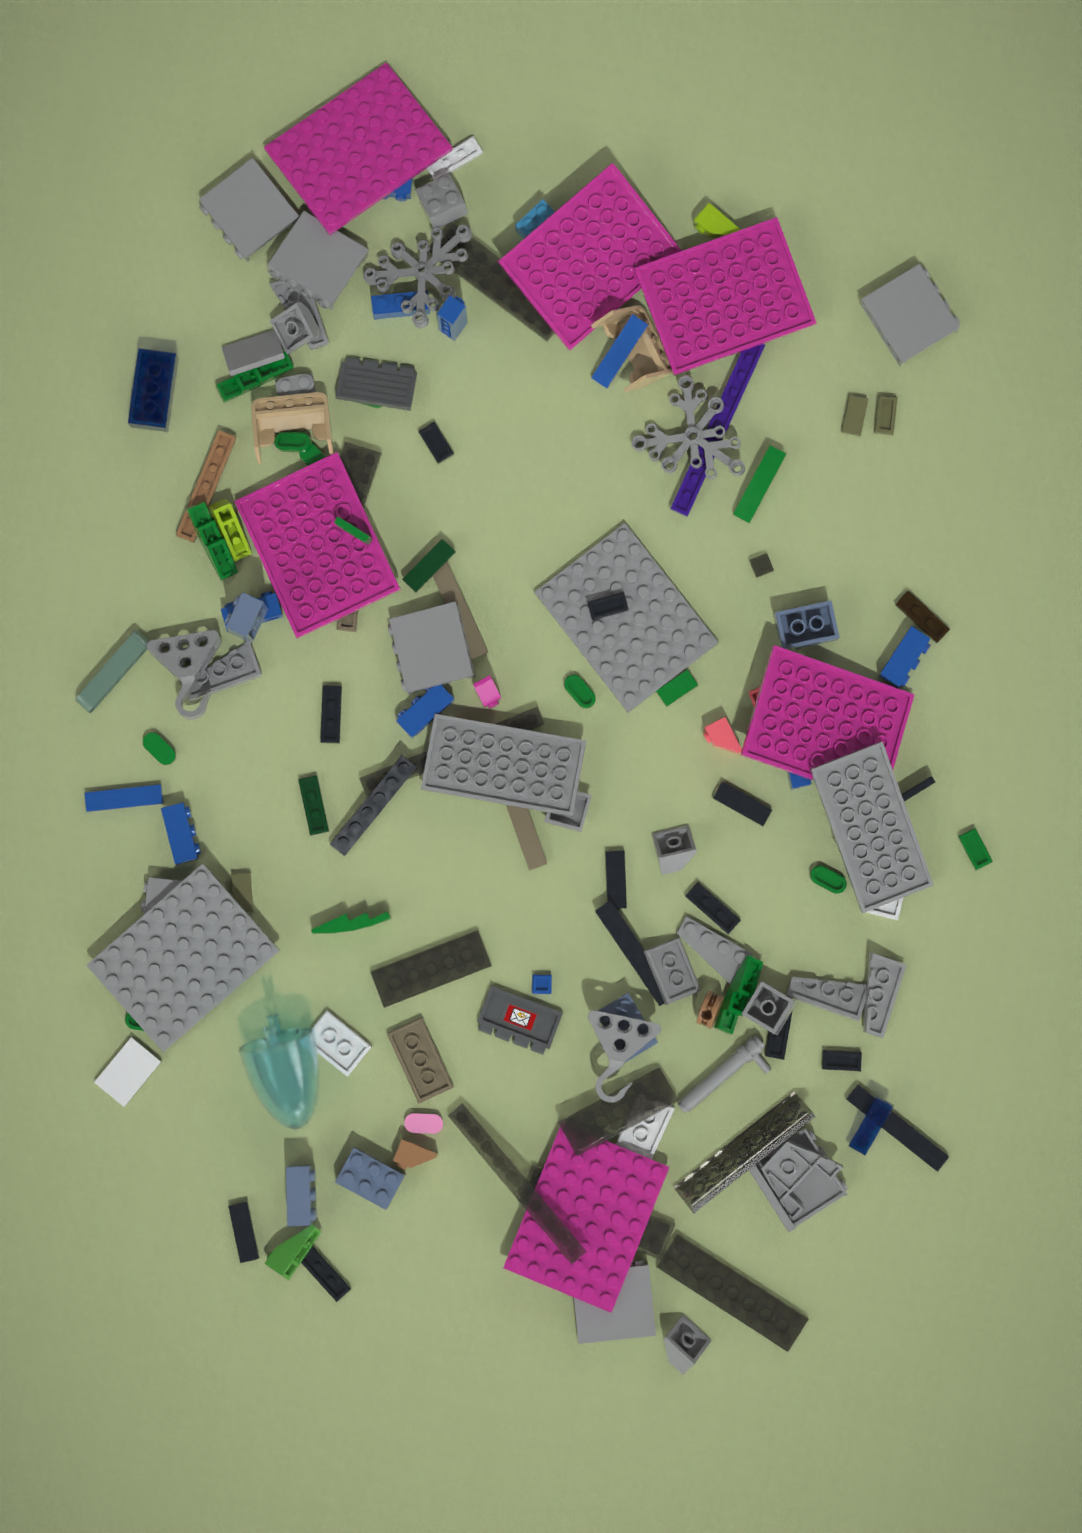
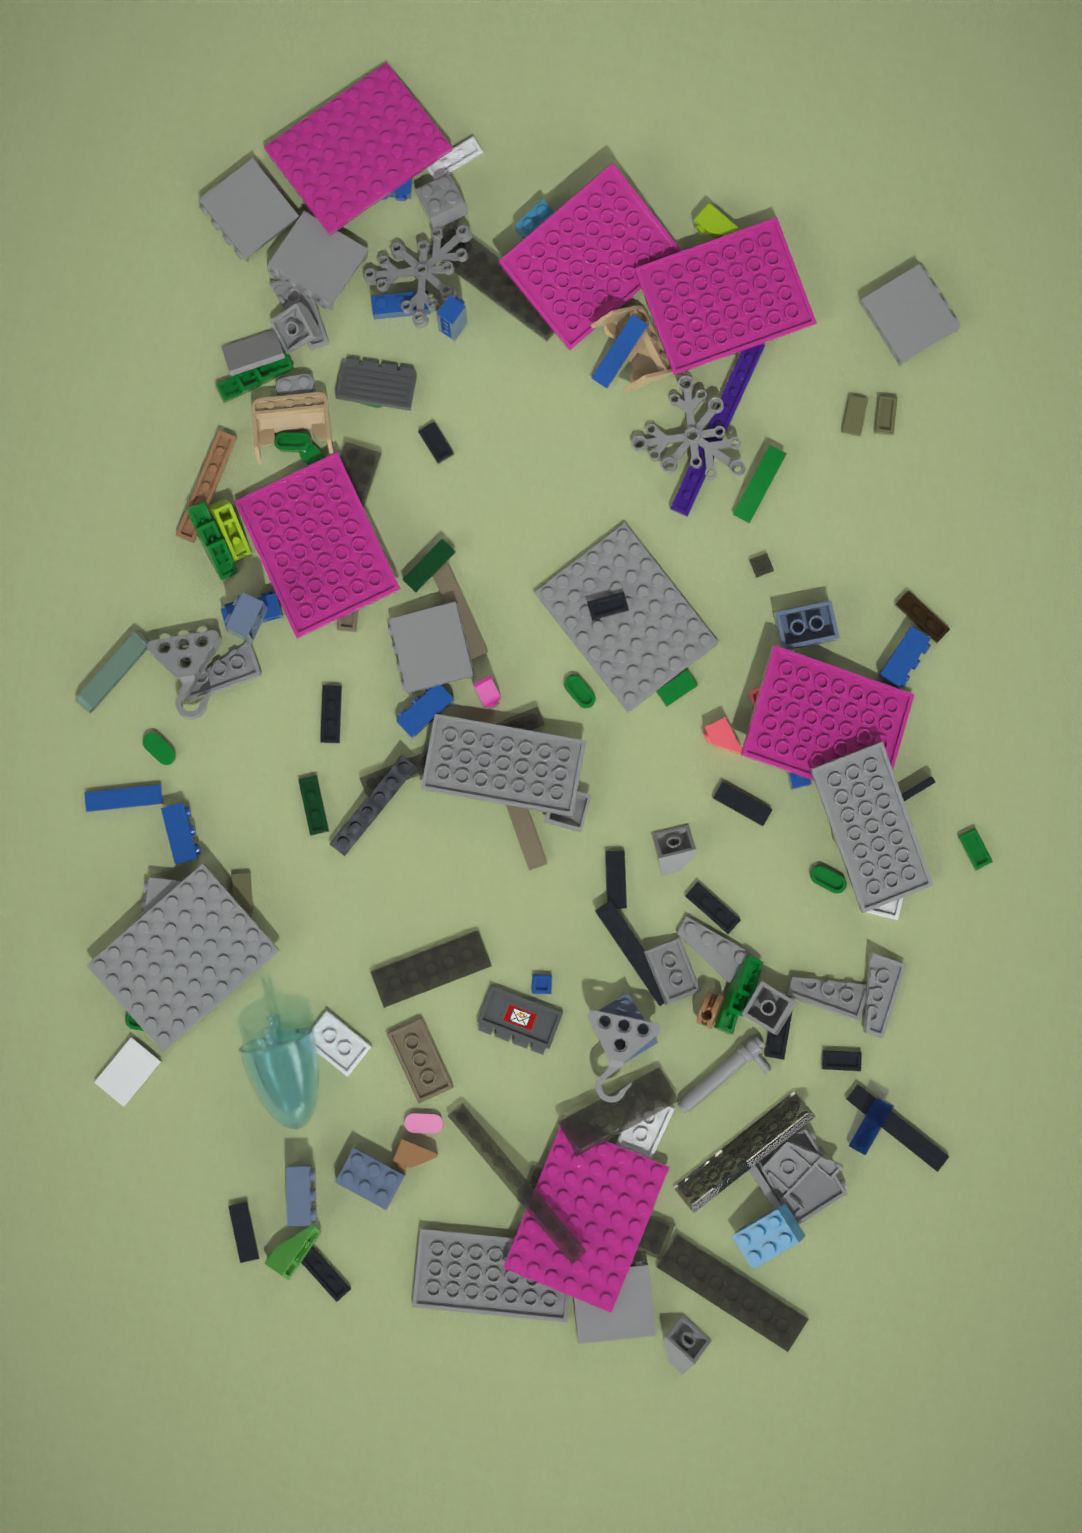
clear blue brick [128,348,179,432] -> none
green slope [311,911,391,934] -> none
green tile [334,517,373,545] -> none
none -> light grey plate [412,1228,570,1322]
none -> dark azure brick [732,1203,806,1269]

